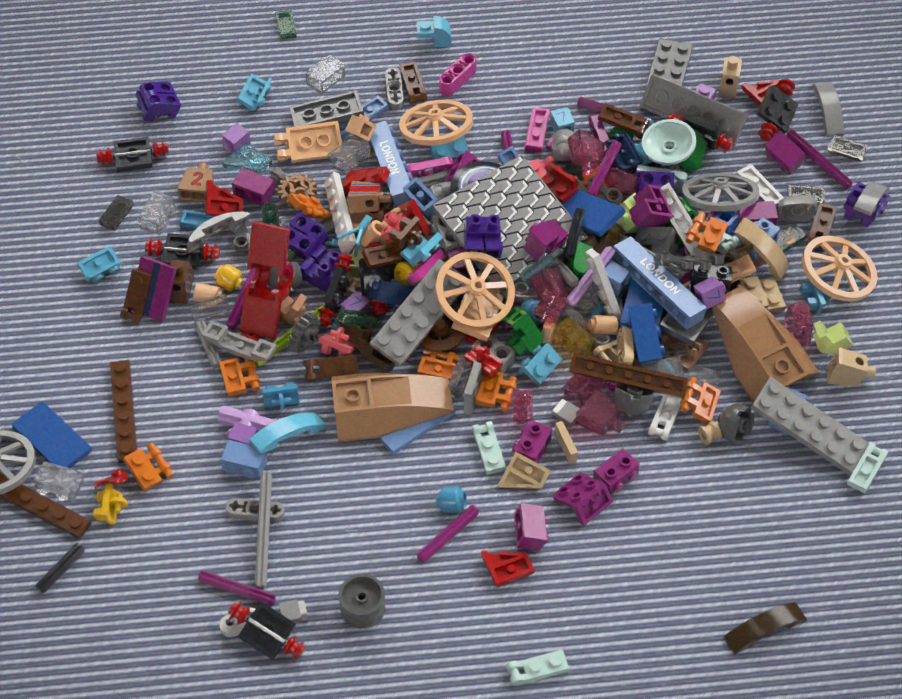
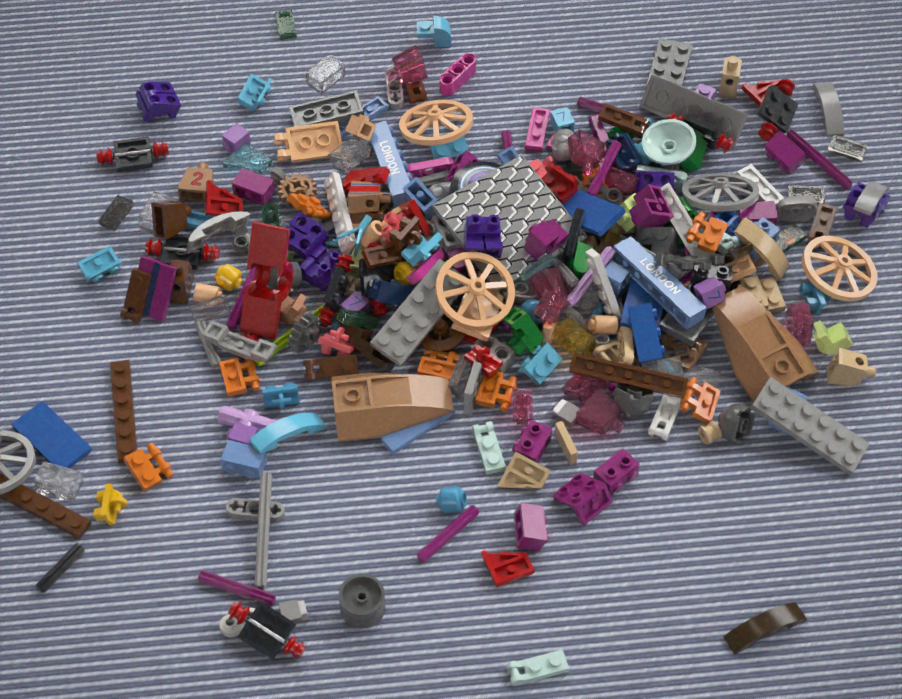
red plate [94,469,128,489] -> none
light aqua plate [847,442,889,493] -> none
none -> reddish brown torso [151,200,191,239]
none -> clear pink torso [385,45,428,85]

